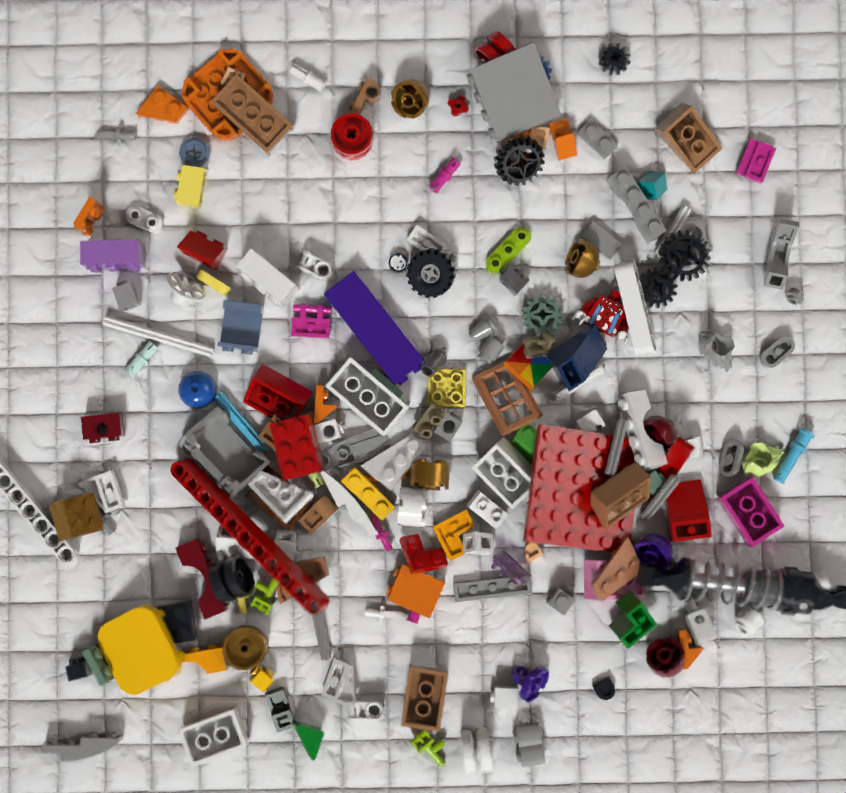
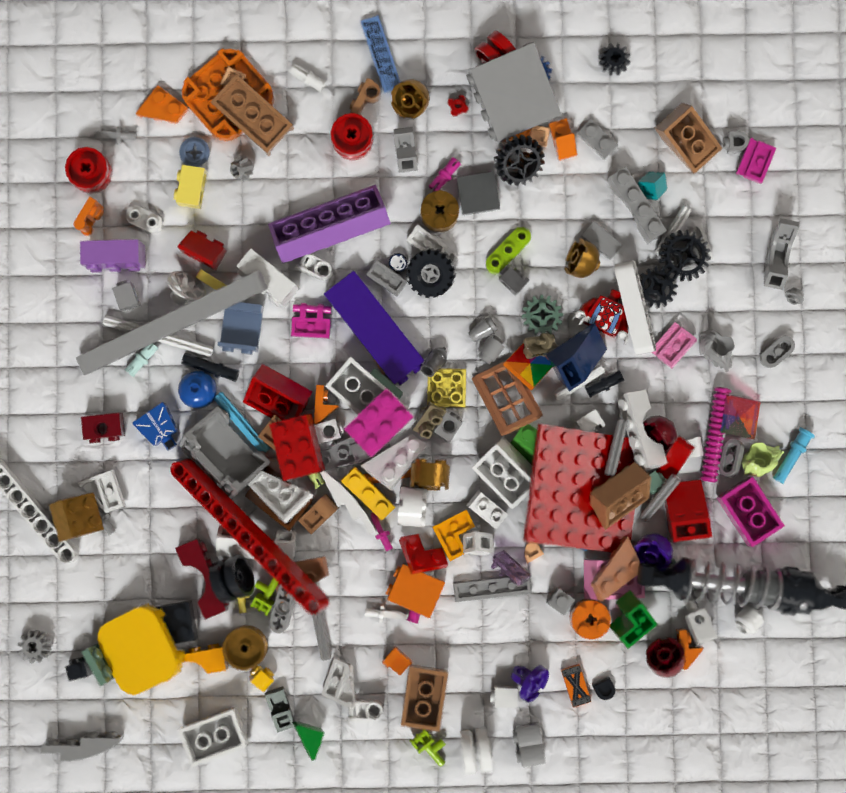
none -> light grey gear [18,630,52,663]
none -> red wheel [65,147,112,194]
none -> light grey beam [76,271,268,375]
none -> blue torso [132,402,178,451]
none -> black pin [181,353,240,382]
none -> light grey gear [230,156,254,181]
none -> medium lavender brick [268,185,391,264]
none -> light grey beam [270,585,296,633]
none -> dark pink brick [344,388,414,458]
none -> medium blue tile [360,16,401,93]
none -> light grey plate [366,259,408,297]
none -> orange panel [382,646,413,675]
none -> light grey brick [393,127,418,173]
none -> pearl gold brick [421,190,459,232]
none -> dark grey tile [456,171,500,216]
none -> tile [561,664,591,708]
none -> orange brick [569,599,611,640]
none -> black pin [585,370,625,398]
none -> bright pink plate [651,322,697,369]
none -> dark pink piece [700,387,732,483]
none -> clear pink tile [720,395,761,439]
none -> light grey plate [723,131,749,154]

